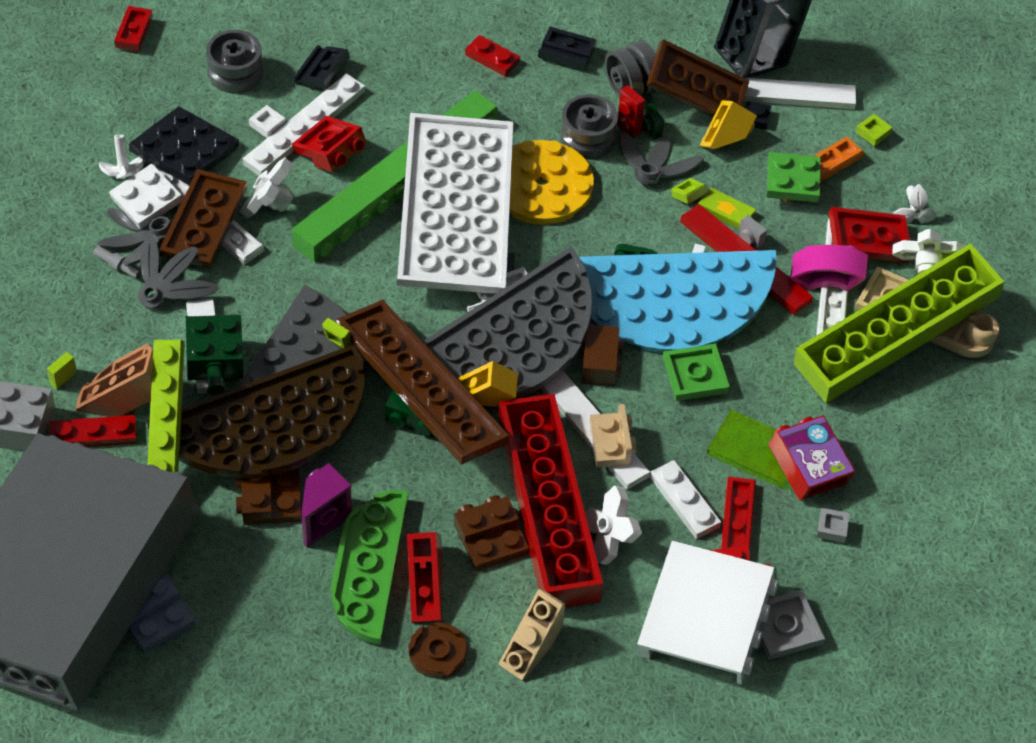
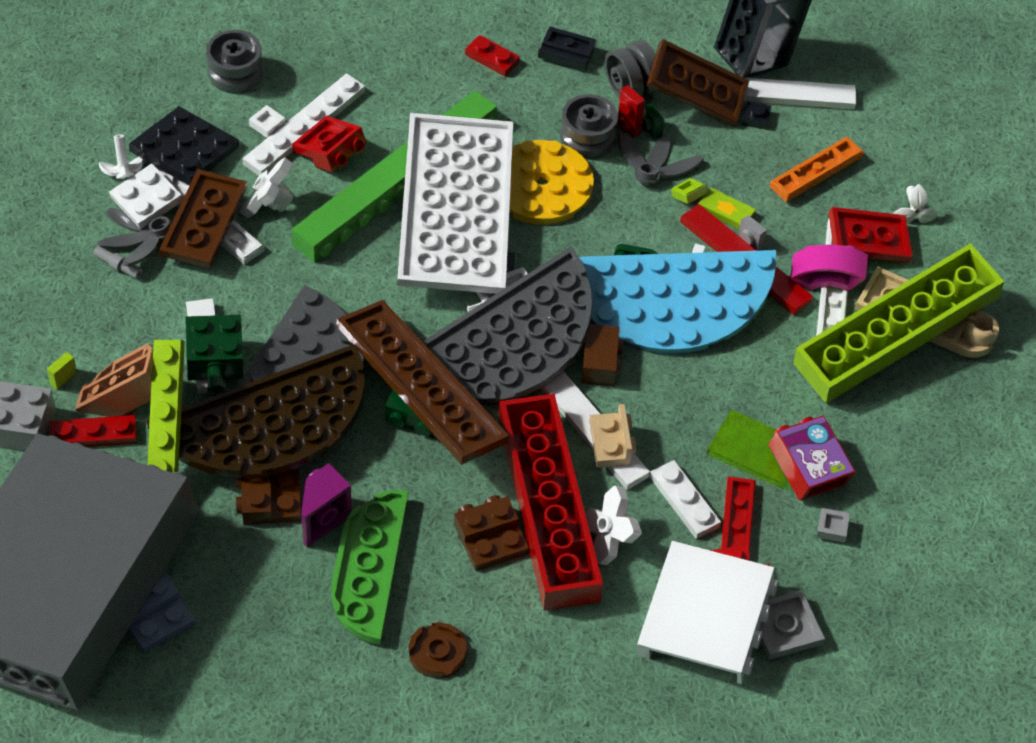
red plate [114,6,153,52] -> none
dark grey plant [138,238,218,308] -> none
black plate [293,45,350,89] -> none
lime tile [322,318,353,348] -> none
red slope [407,532,443,623] -> none
yellow slope [456,361,518,406] -> none
tan slope [498,588,565,681] -> none
bright green plate [662,344,730,401] -> none
yellow slope [699,100,757,149] -> none
bright green plate [766,152,821,202] -> none
lime plate [856,114,893,147] -> none
white plant [892,229,966,274] -> none

